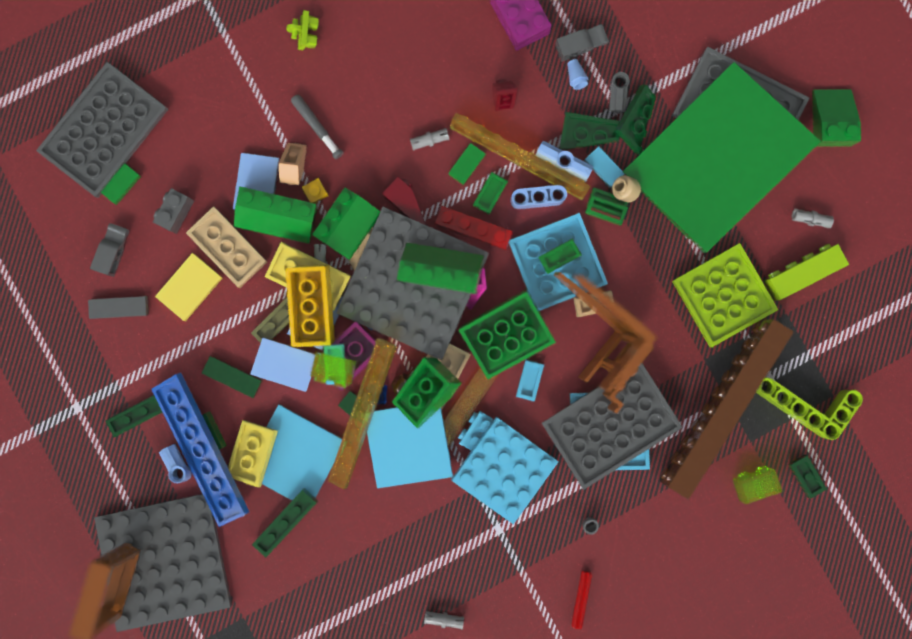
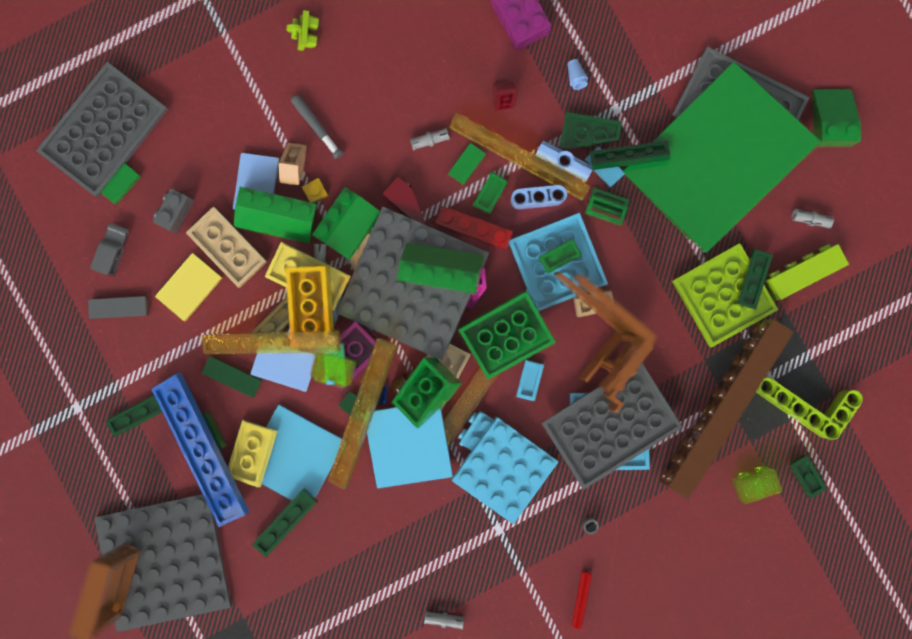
light blue piece [159,444,192,483] -> none
dark grey piece [555,24,609,62] -> none
dark grey piece [609,72,630,113] -> none
tan head [612,175,641,203] -> none
dark green wing [615,84,656,154] -> none
none -> clear yellow plate [202,331,341,354]
none -> dark green plate [590,141,671,170]
none -> dark green tile [736,249,773,310]

